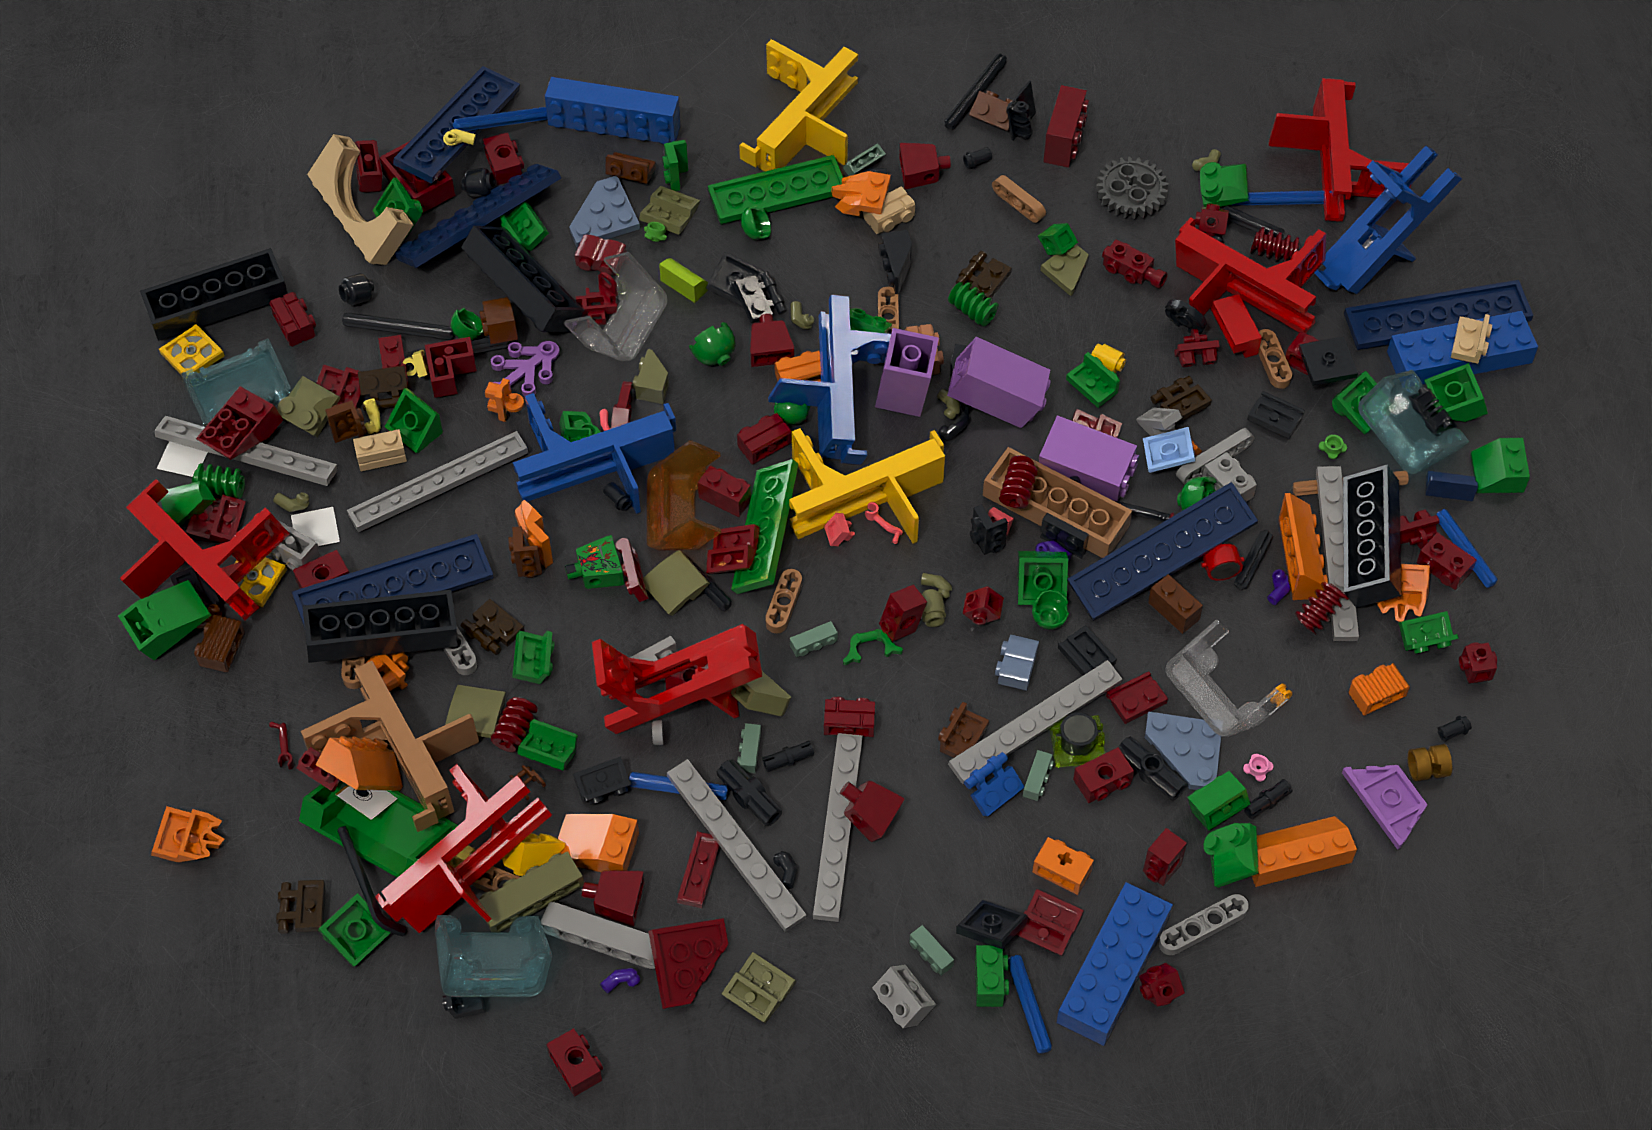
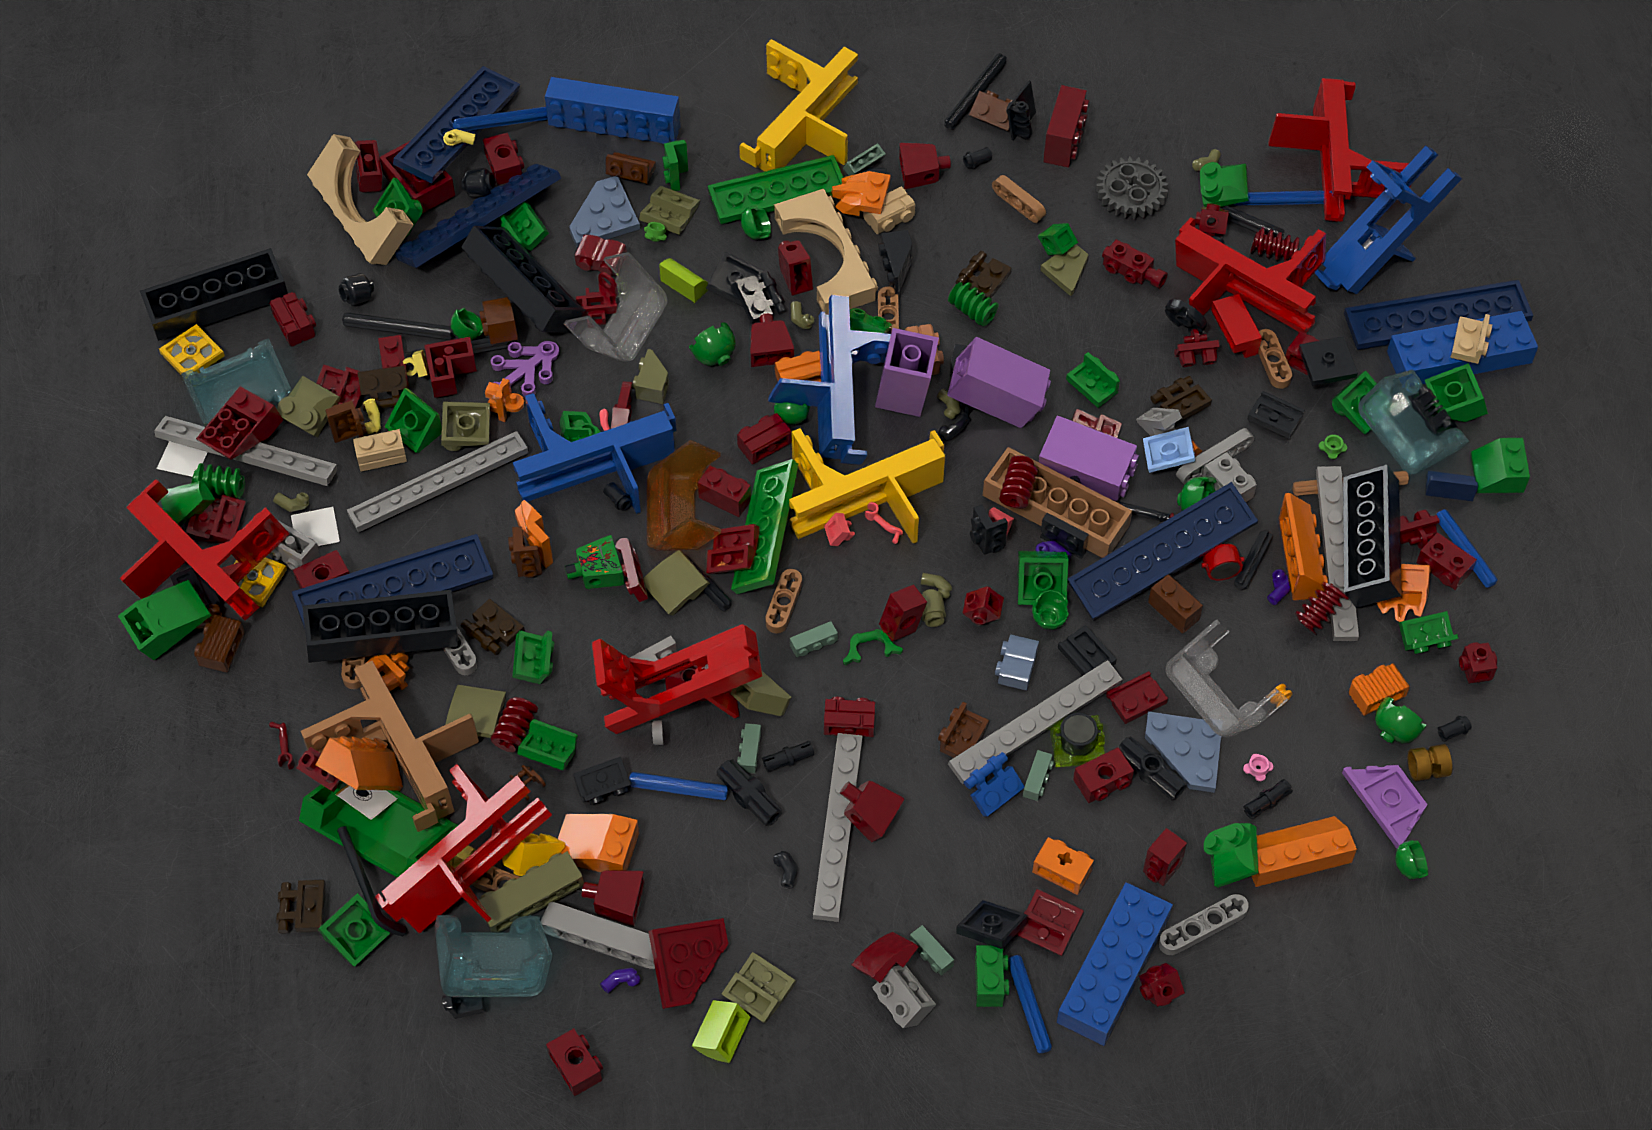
orange plate [151,806,225,862] -> none
light grey plate [667,759,806,932] -> none
dark red tile [677,831,720,908] -> none
yellow brick [1091,344,1126,373] -> none
green brick [1187,771,1250,831] -> none
none -> olive slope [441,402,490,451]
none -> lime brick [692,1000,750,1063]
none -> tan arch [774,189,878,314]
none -> dark red torso [778,240,813,296]
none -> dark red slope [851,932,919,983]
none -> green cylinder [1375,697,1427,744]
none -> green hair [1395,840,1428,879]

